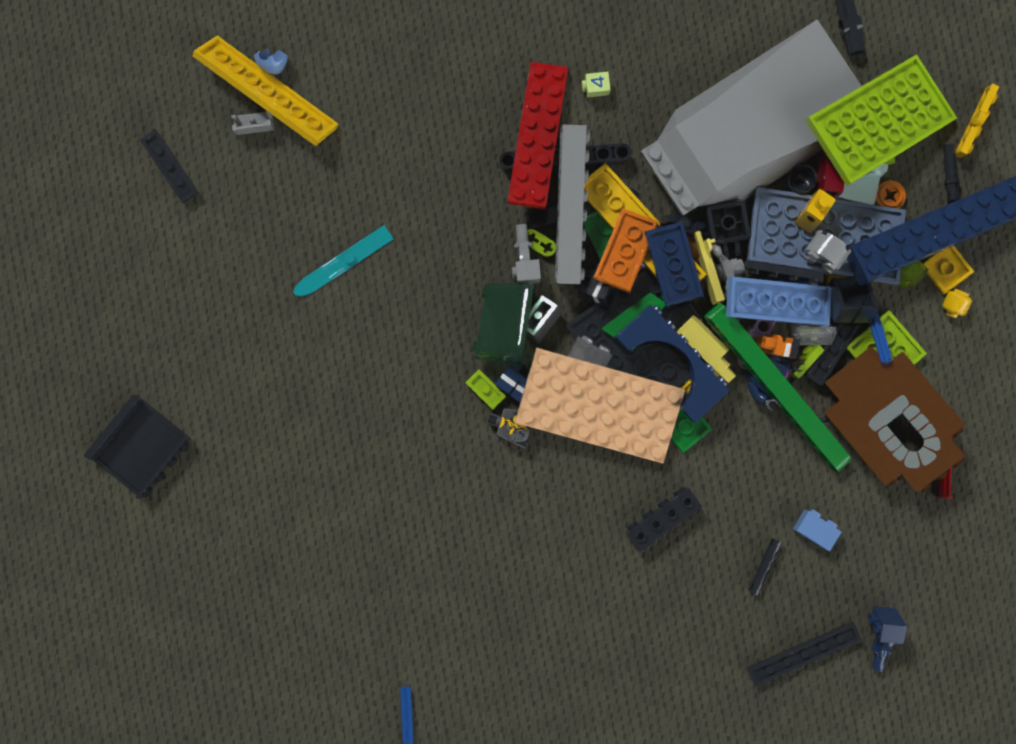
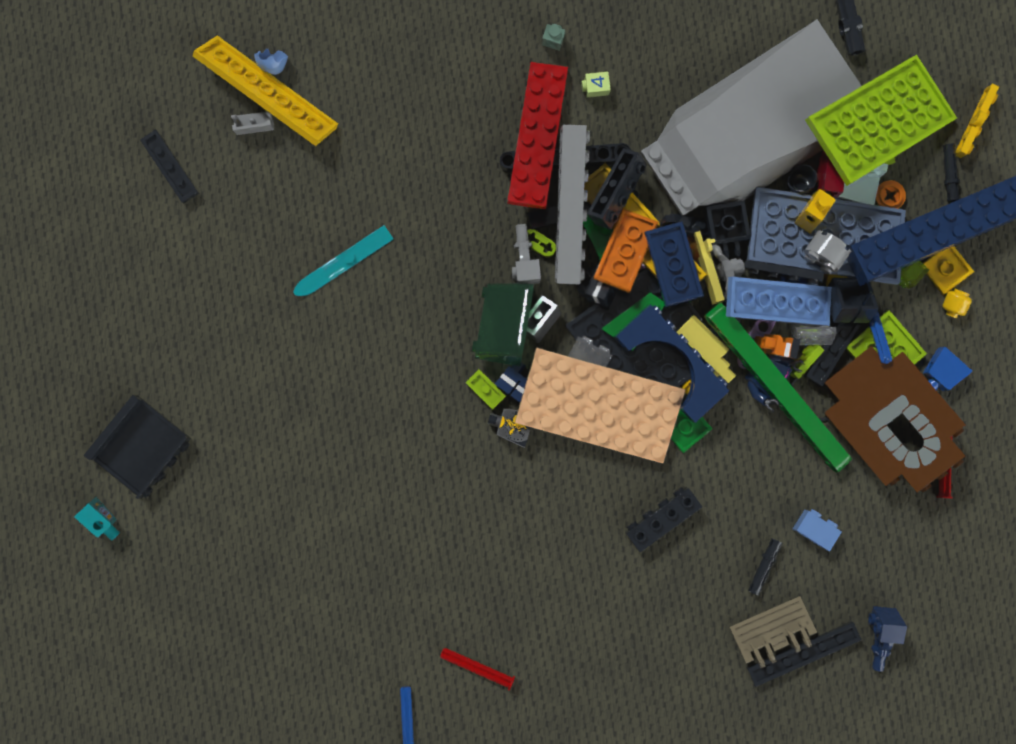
none -> teal torso [74,497,120,541]
none -> red axle [440,648,515,691]
none -> sand green brick [542,24,565,51]
none -> black brick [587,148,647,230]
none -> dark tan hinge [729,596,817,668]
none -> blue torso [923,347,972,391]

